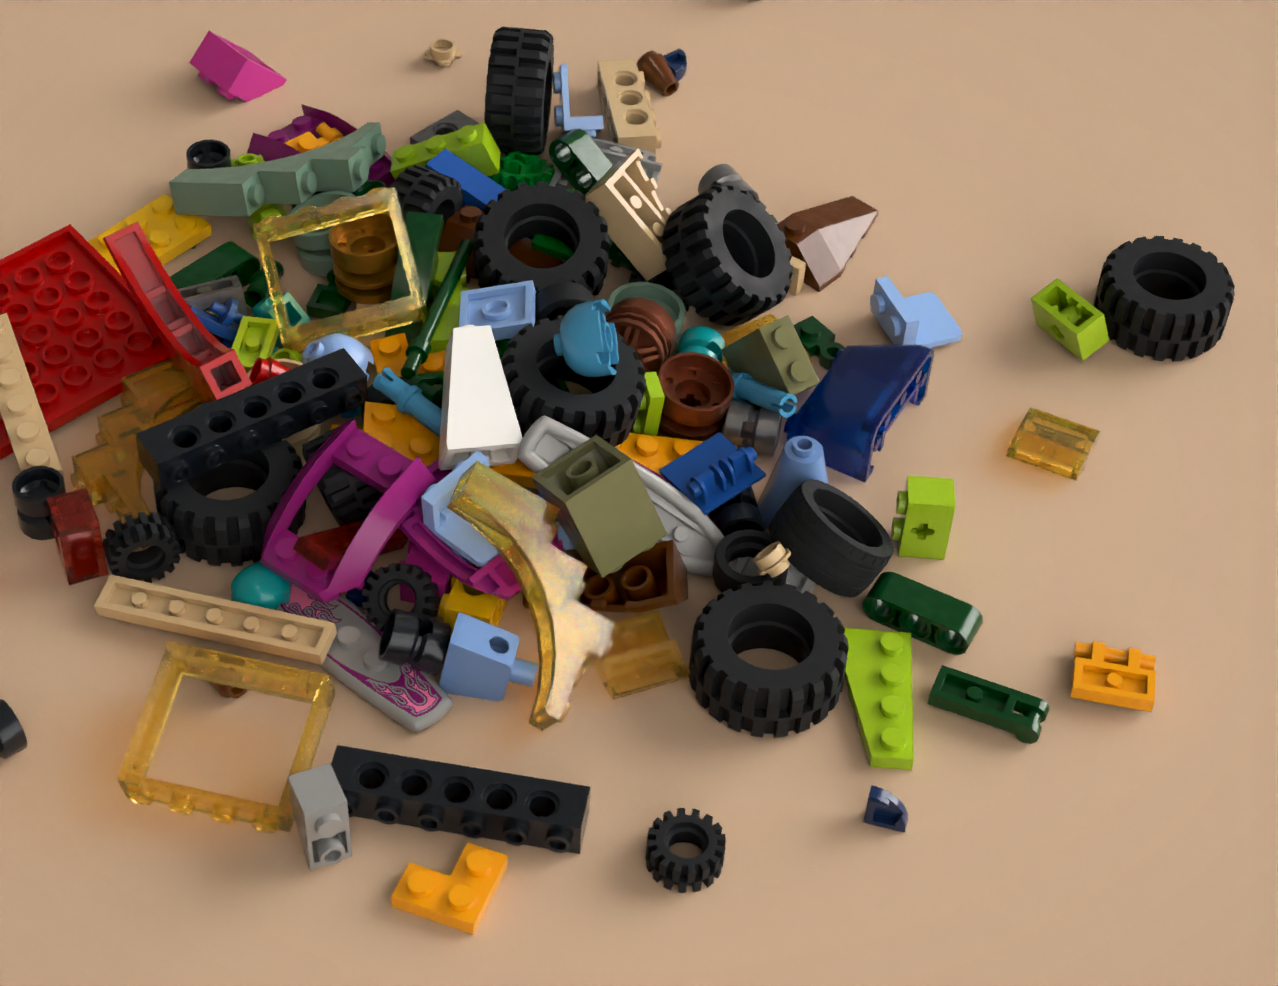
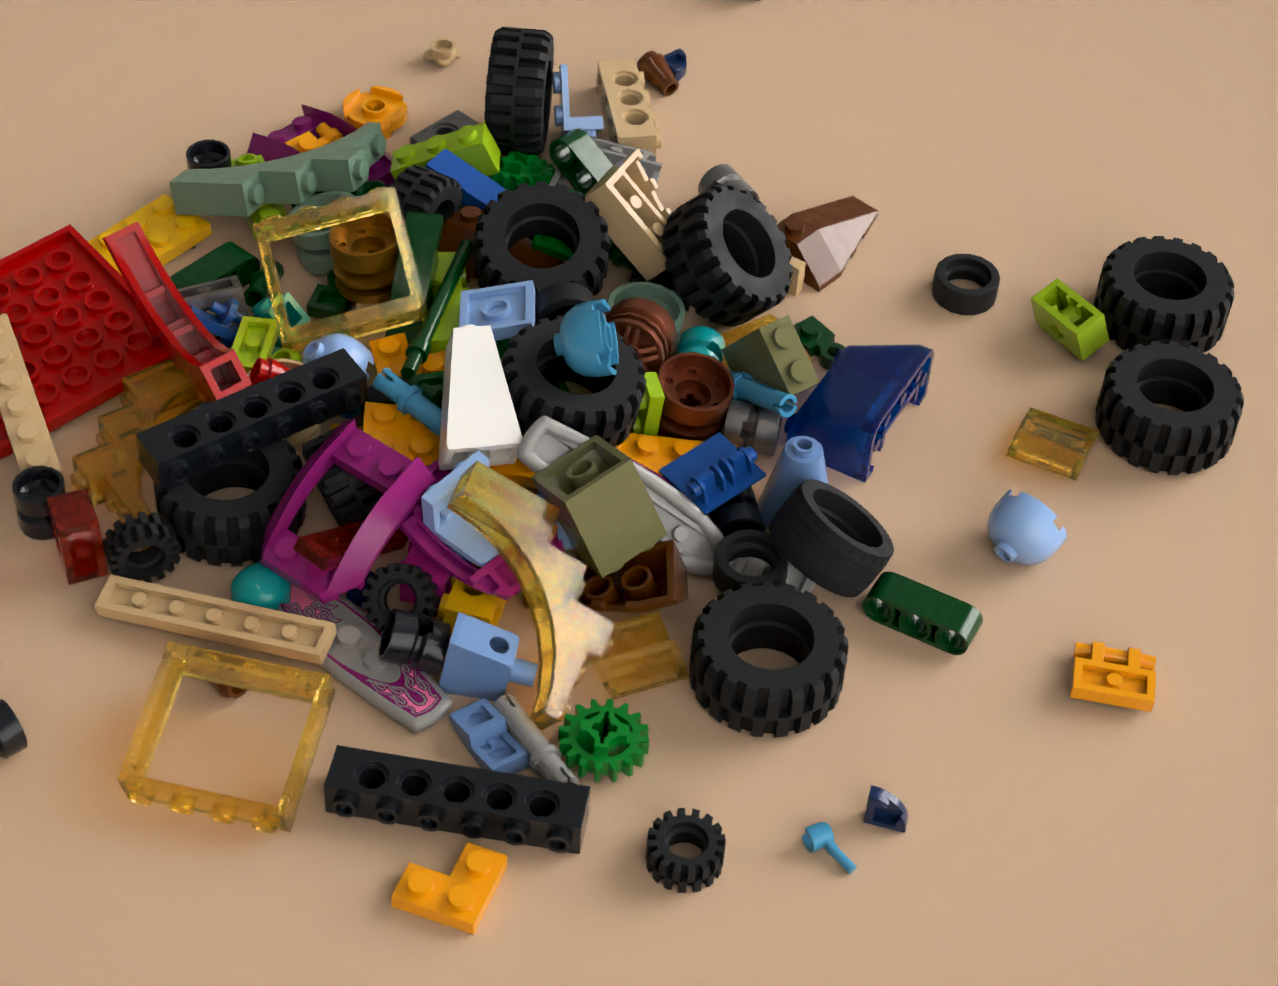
dark pink slope [189,30,287,102] -> none
light grey slope [288,763,352,870] -> none
tan plate [753,541,791,578] -> none
lime wing [844,627,914,770] -> none
light blue bracket [870,276,962,355] -> none
lime brick [891,475,956,560] -> none
dark green plate [927,665,1049,744] -> none
none -> light orange plate [343,86,408,139]
none -> medium blue slope [449,697,530,774]
none -> light grey pin [493,694,579,785]
none -> green gear [558,699,650,783]
none -> dark azure hand [802,822,857,874]
none -> black tyre [932,254,1000,315]
none -> light blue cylinder [987,490,1067,565]
none -> black tyre [1095,341,1244,475]

